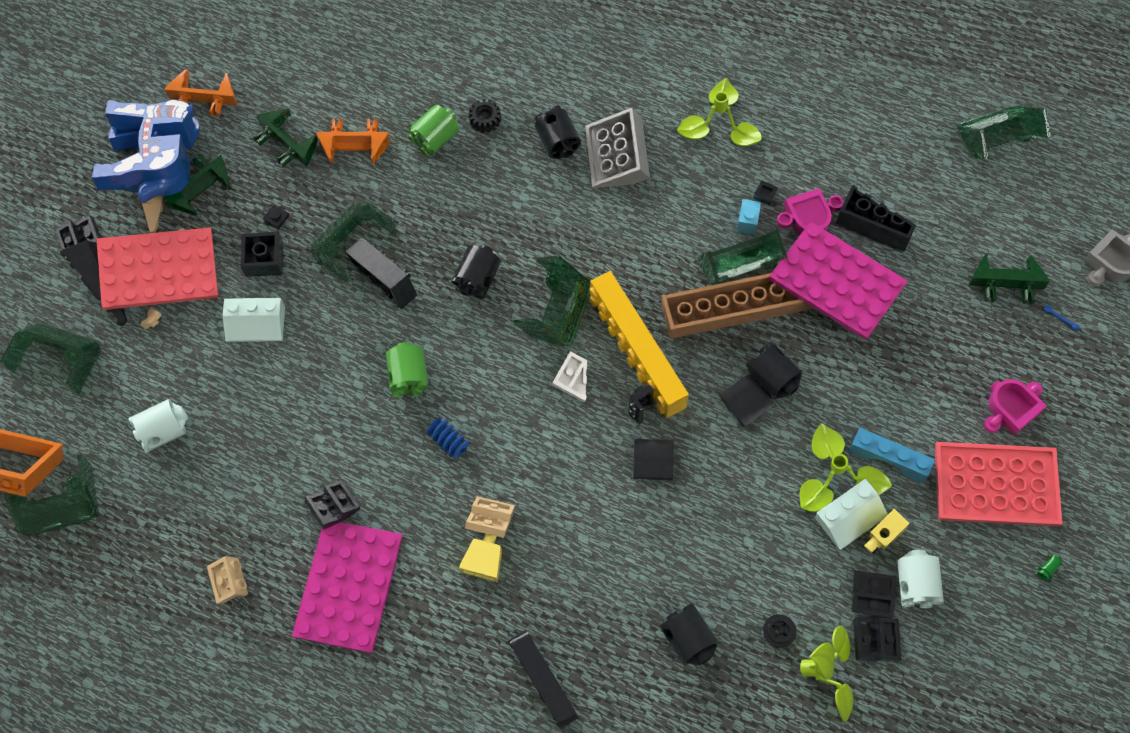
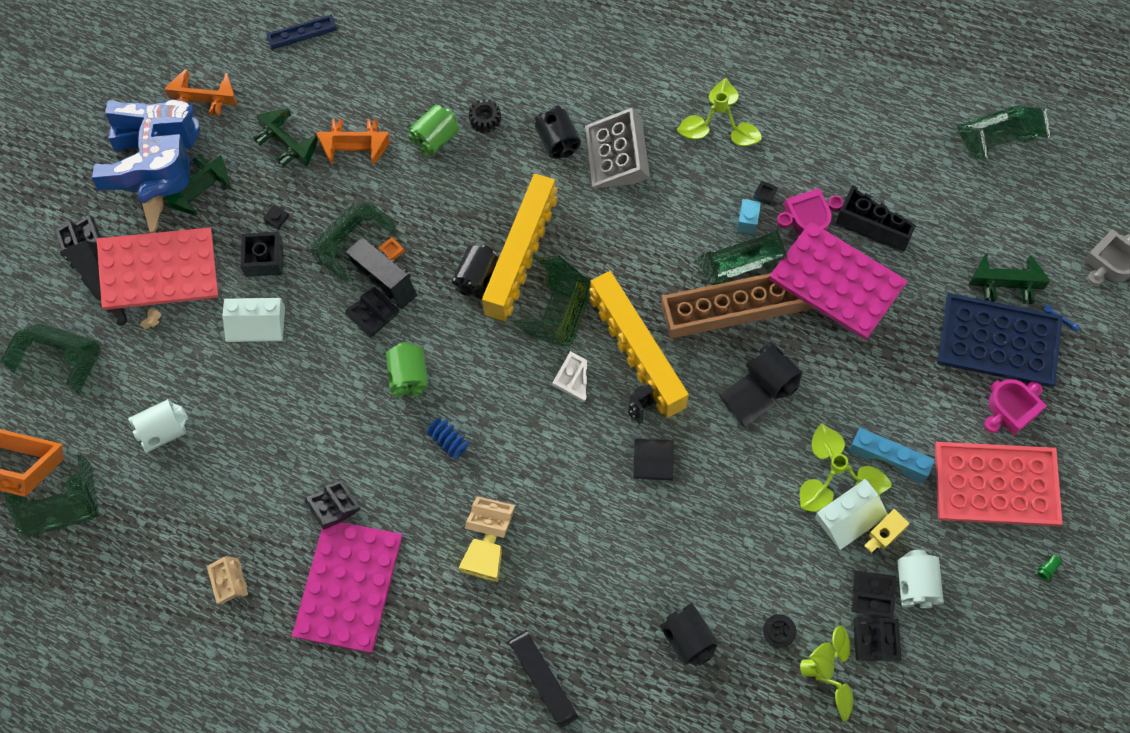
none -> dark blue tile [266,14,337,50]
none -> black slope [345,287,400,338]
none -> orange plate [378,237,405,260]
none -> yellow brick [482,173,558,322]
none -> dark blue plate [937,293,1063,388]

